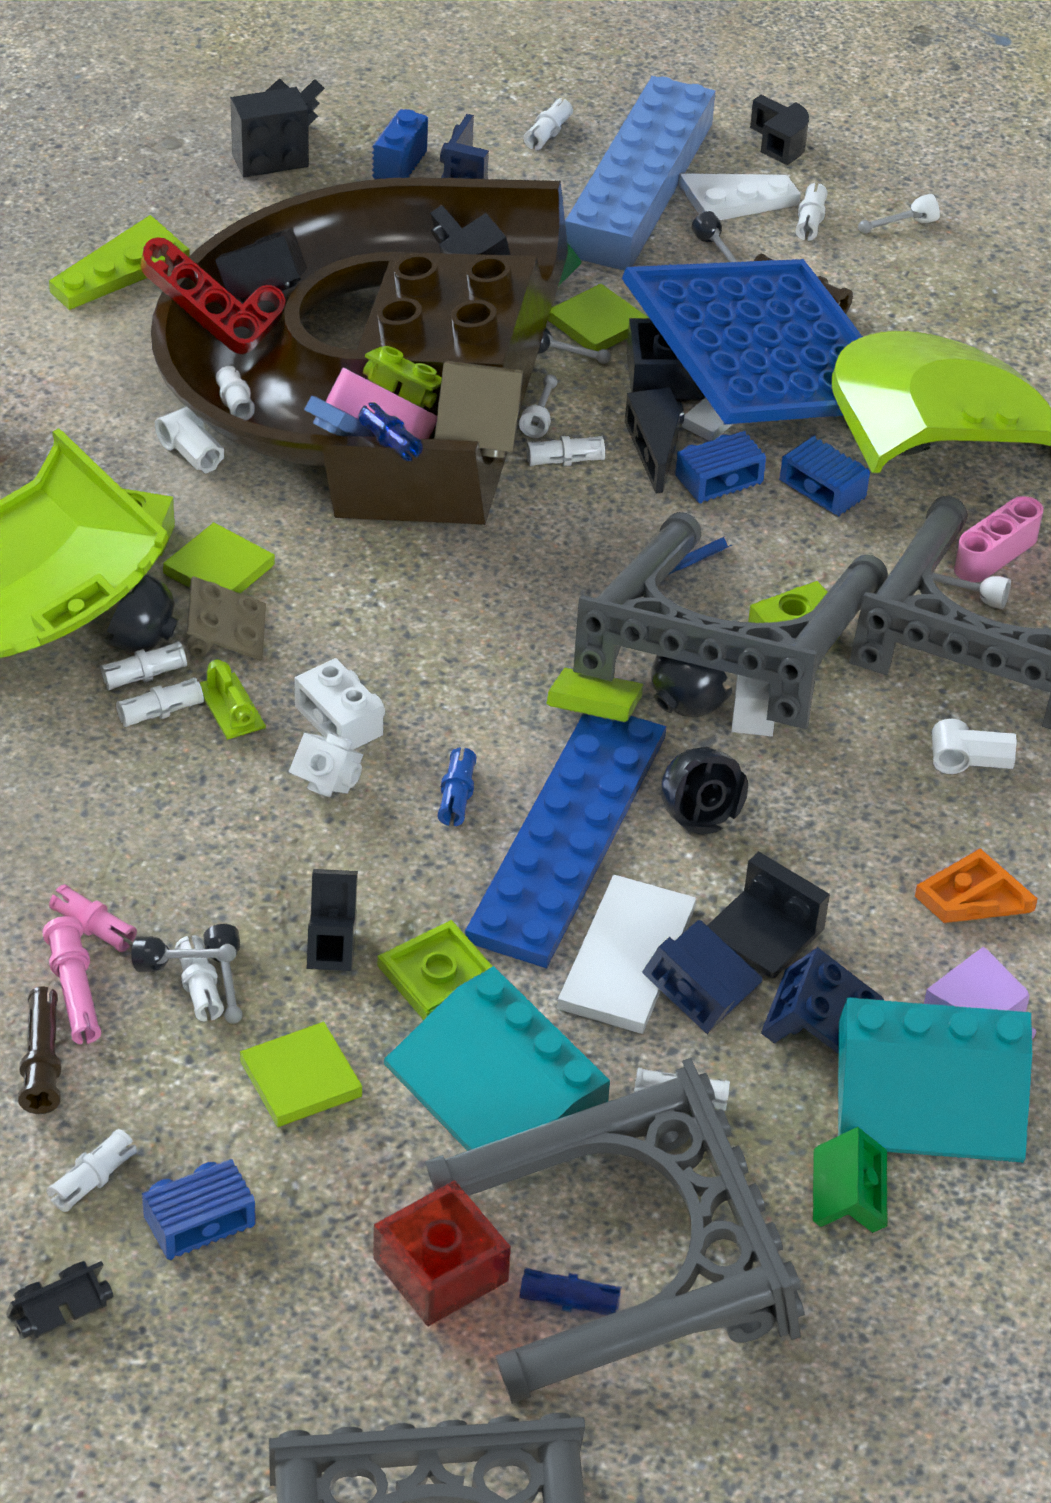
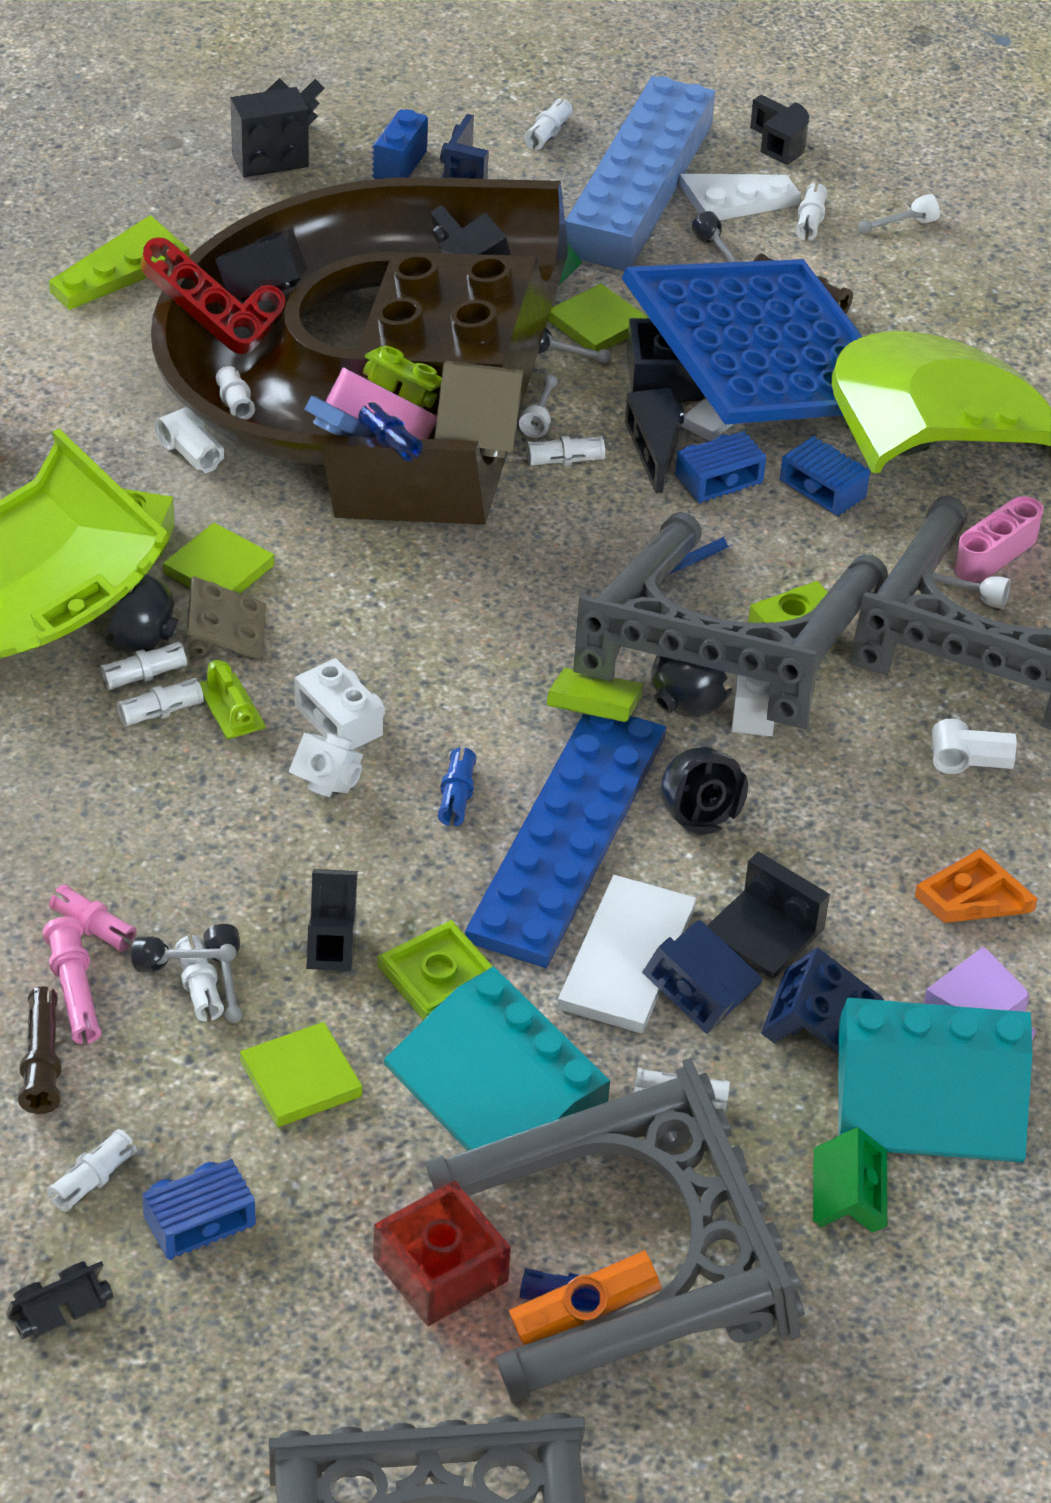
none -> orange piece [508,1250,663,1346]

